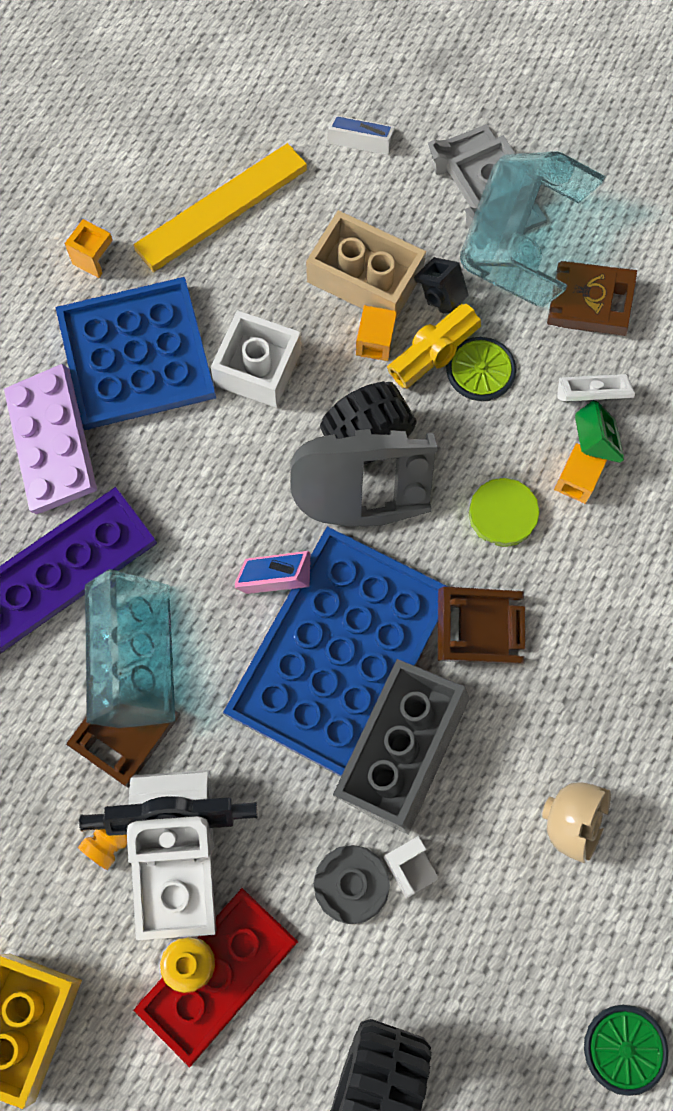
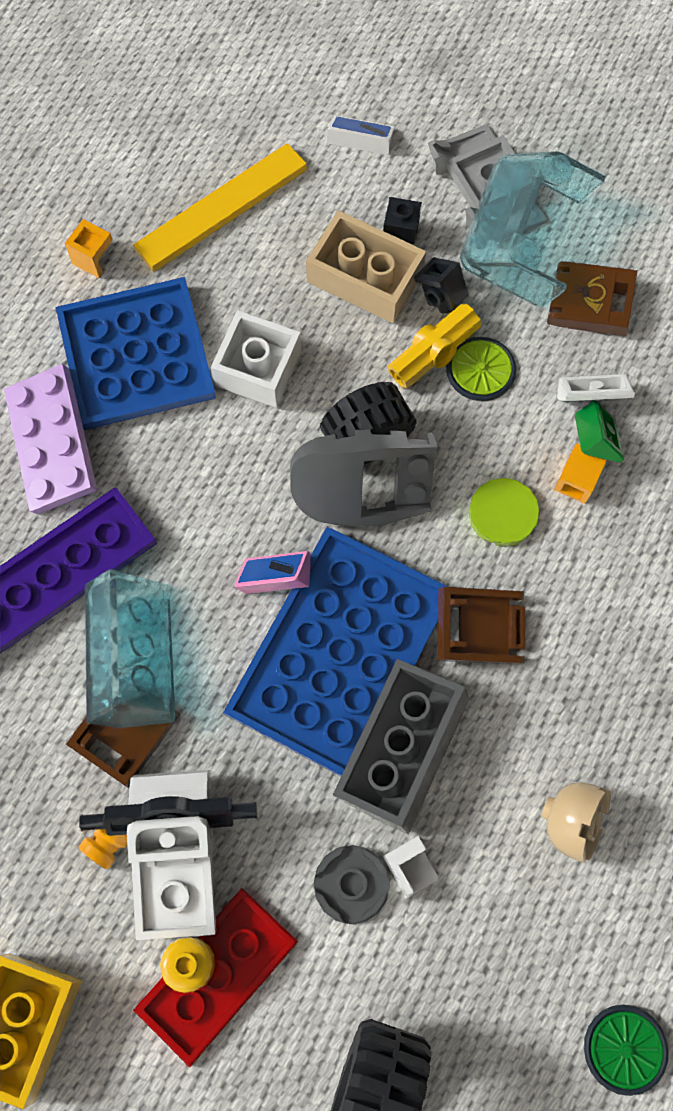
light orange panel [356,305,396,361] -> none
none -> black brick [383,197,422,246]

